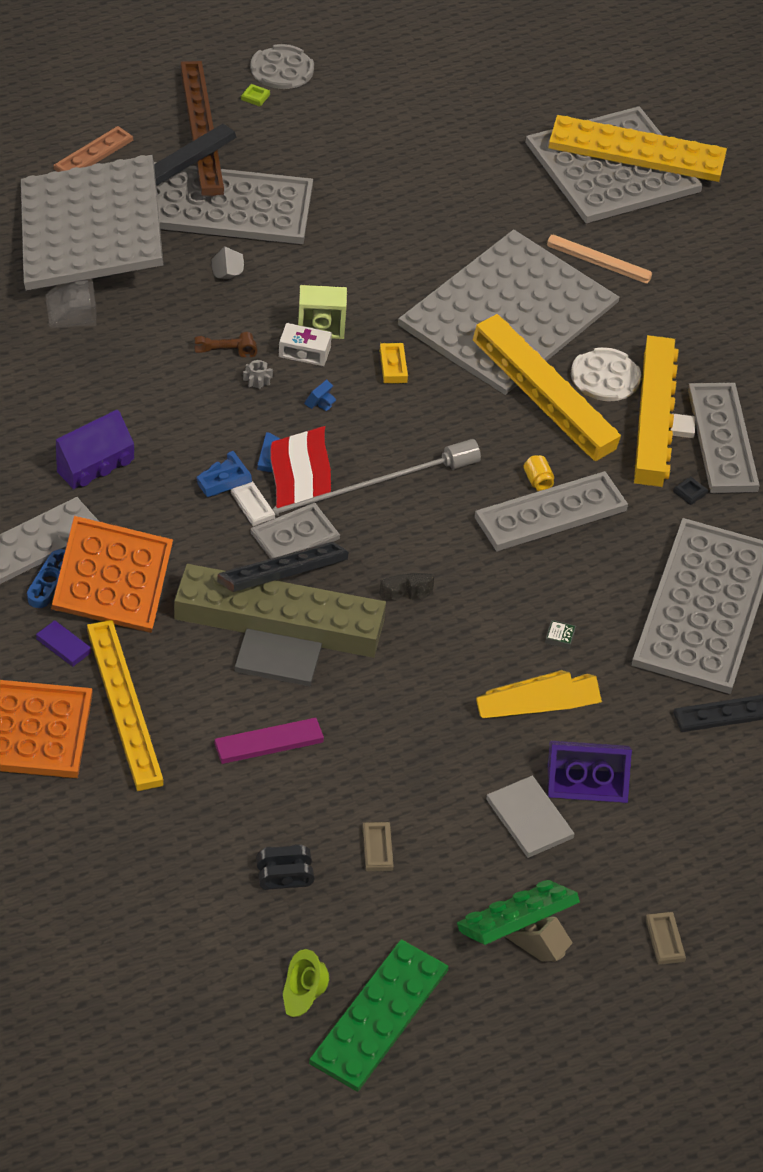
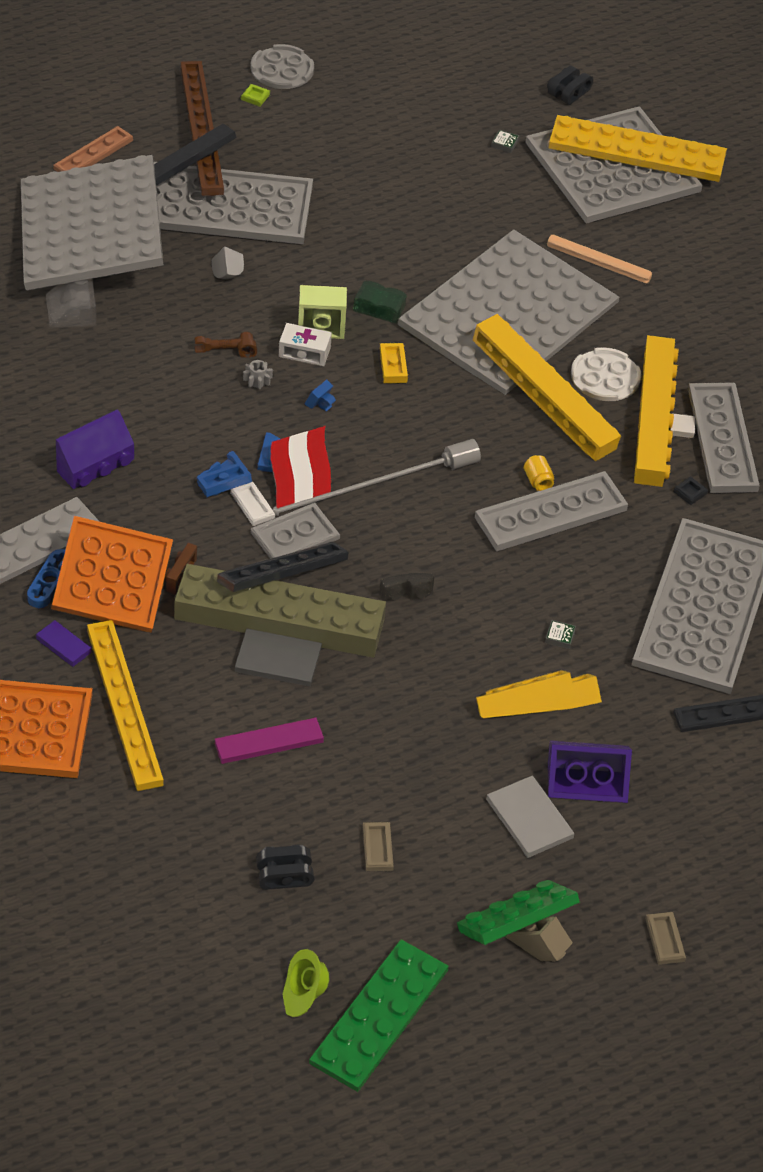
none -> reddish brown plate [164,543,197,595]
none -> clear green brick [353,281,407,324]
none -> tile [491,130,519,153]
none -> black brick [547,65,594,105]

